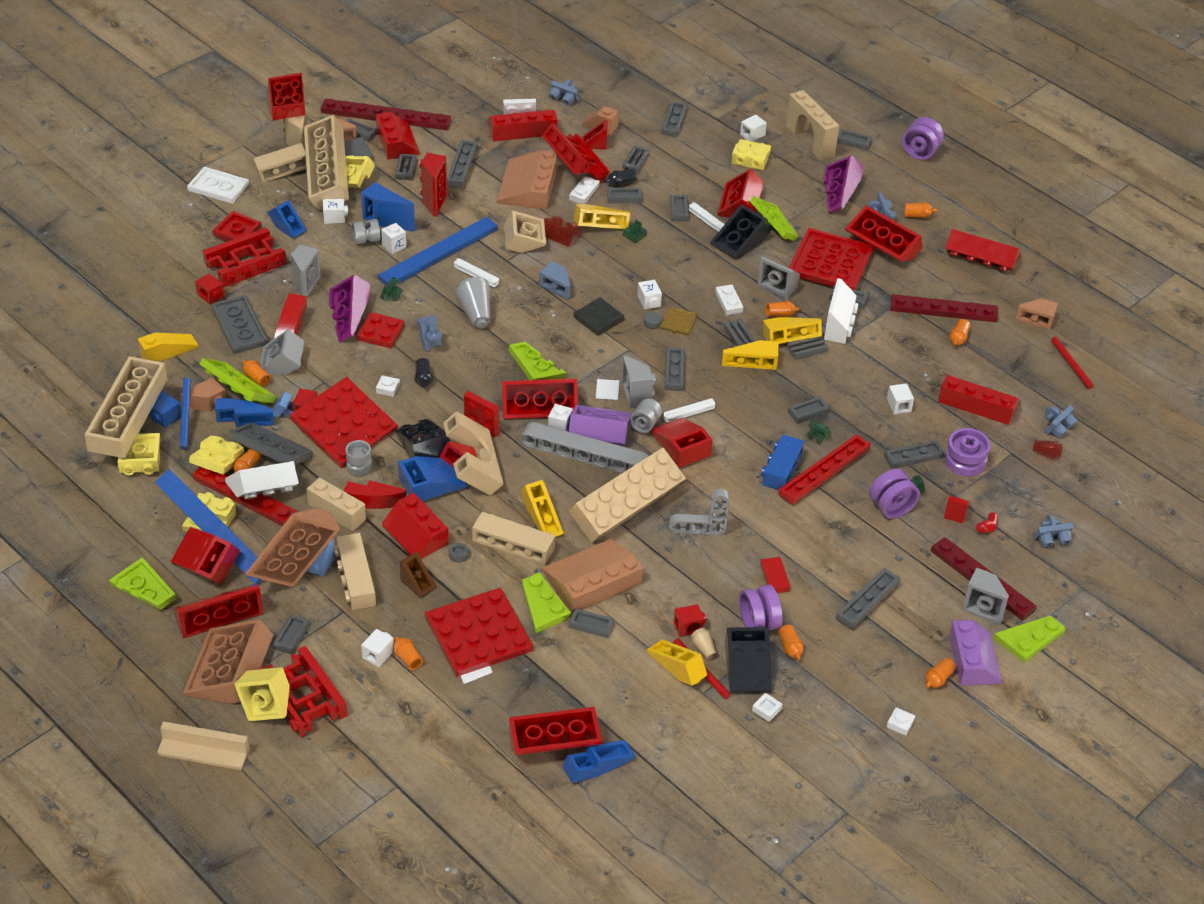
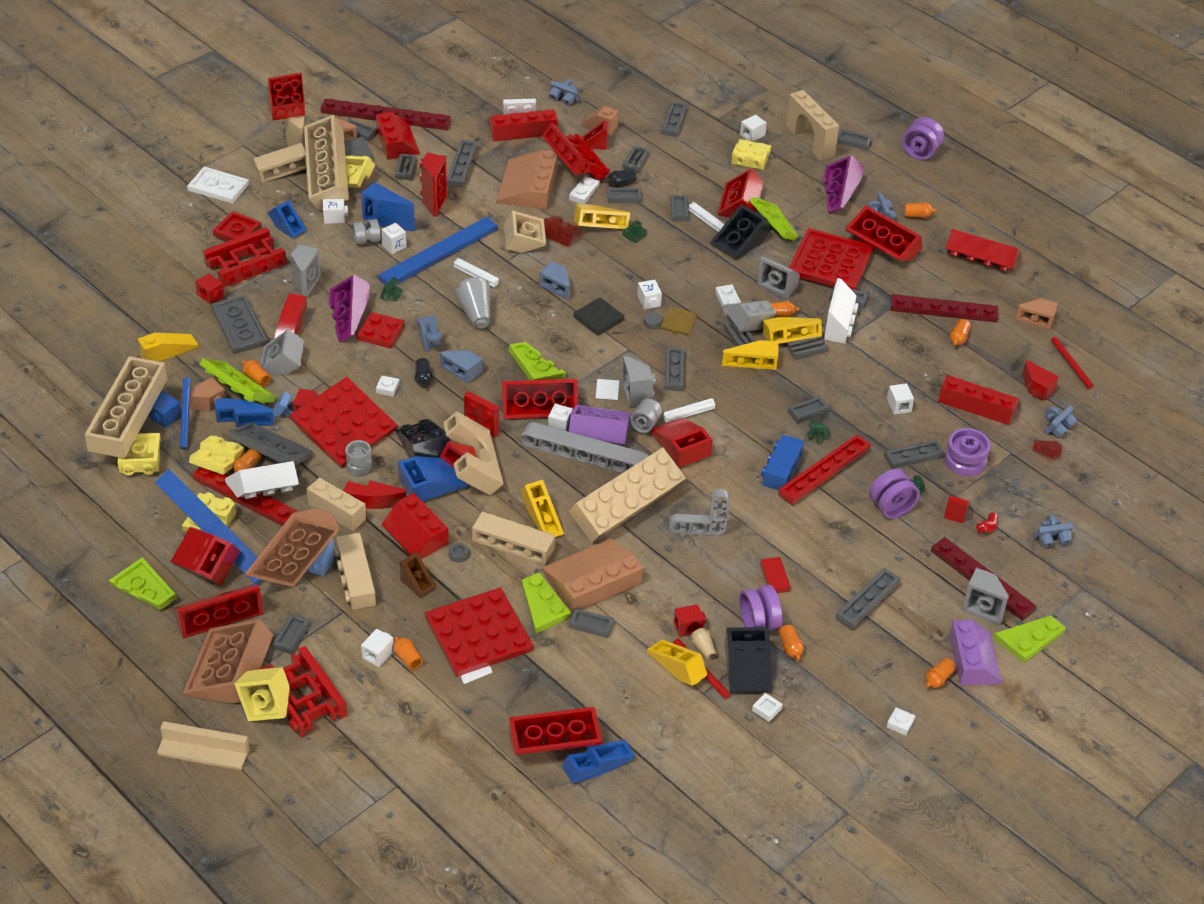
none -> sand blue slope [440,350,483,384]
none -> light grey slope [722,300,776,332]
none -> red slope [1022,360,1059,401]

